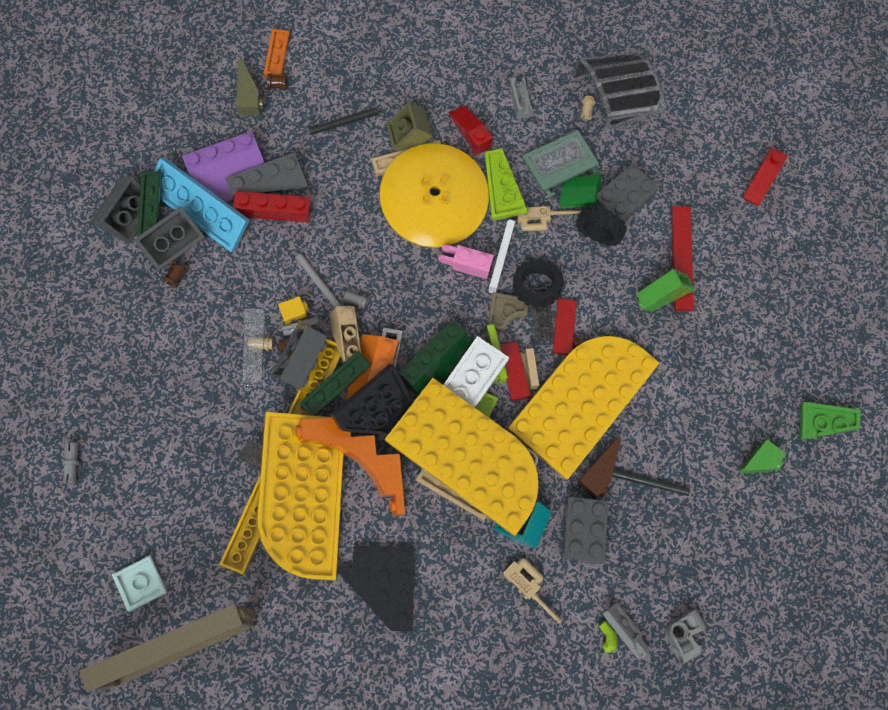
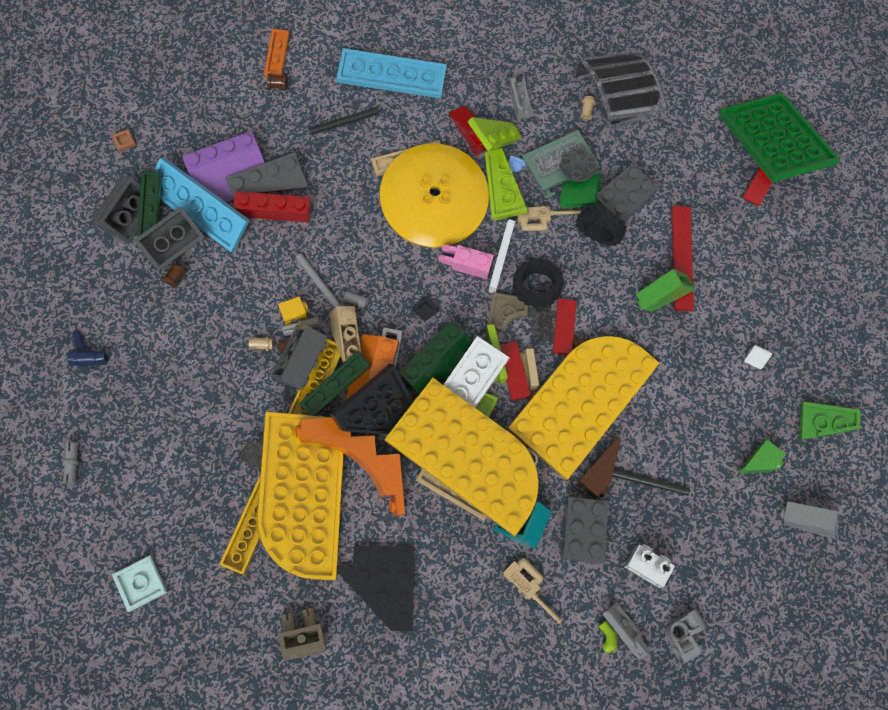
dark tan door [79,604,256,693] -> none
olive slope [236,59,264,115] -> none
clear tile [242,309,265,387] -> none
olive slope [386,101,432,151] -> none
none -> dark blue piece [67,330,108,367]
none -> nougat tile [112,129,137,153]
none -> dark tan brick [279,608,326,661]
none -> medium azure plate [337,48,447,99]
none -> black tile [412,296,439,323]
none -> lime wing [467,117,522,151]
none -> light blue tile [508,155,526,173]
none -> dark grey dish [560,148,597,182]
none -> white brick [624,544,675,588]
none -> green plate [718,93,840,182]
none -> white slope [744,345,772,369]
none -> light grey slope [781,501,839,540]

